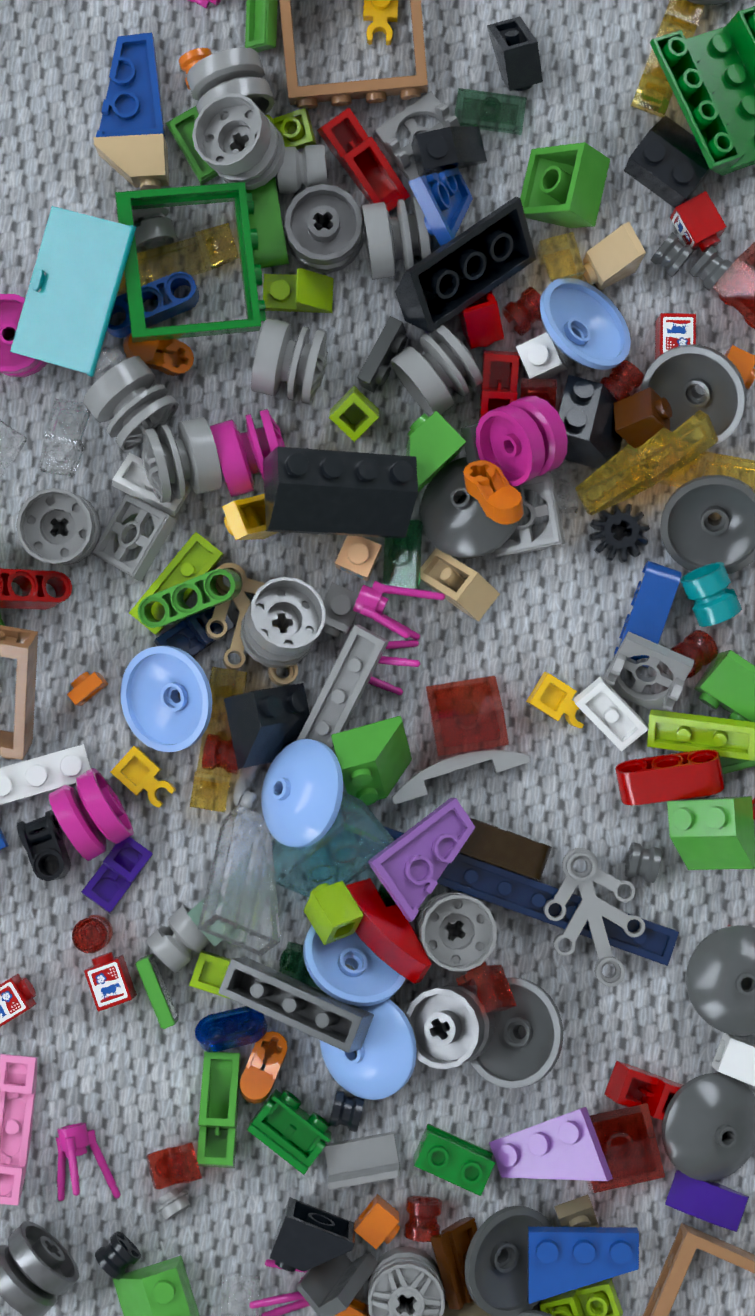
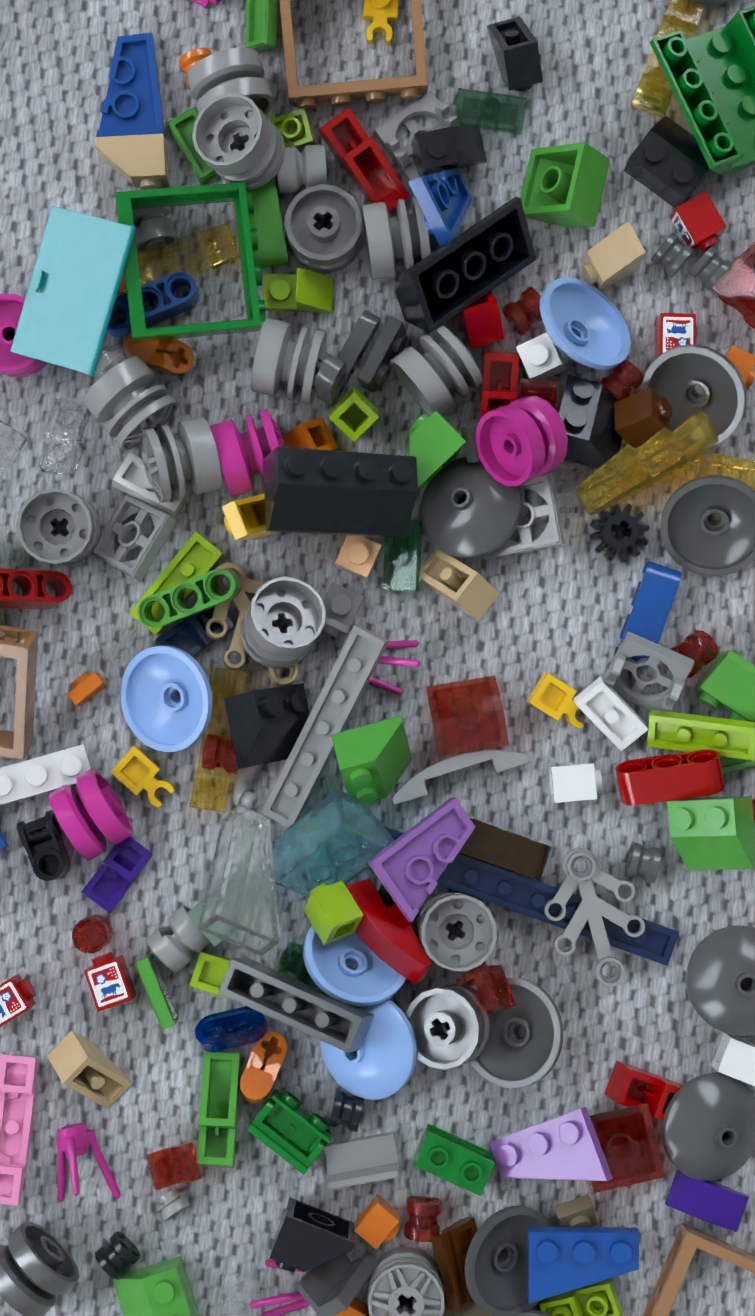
light blue dish [261,739,343,848] -> none
dark pink plant [353,581,445,640] -> none
orange piece [463,460,524,525] -> none
clear yellow panel [537,232,585,282] -> none
teal wheel [680,562,742,627] -> none
none -> tan slope [47,1031,133,1109]
none -> orange plate [283,418,338,451]
none -> dark grey beam [314,310,381,406]
none -> white brick [548,763,602,803]

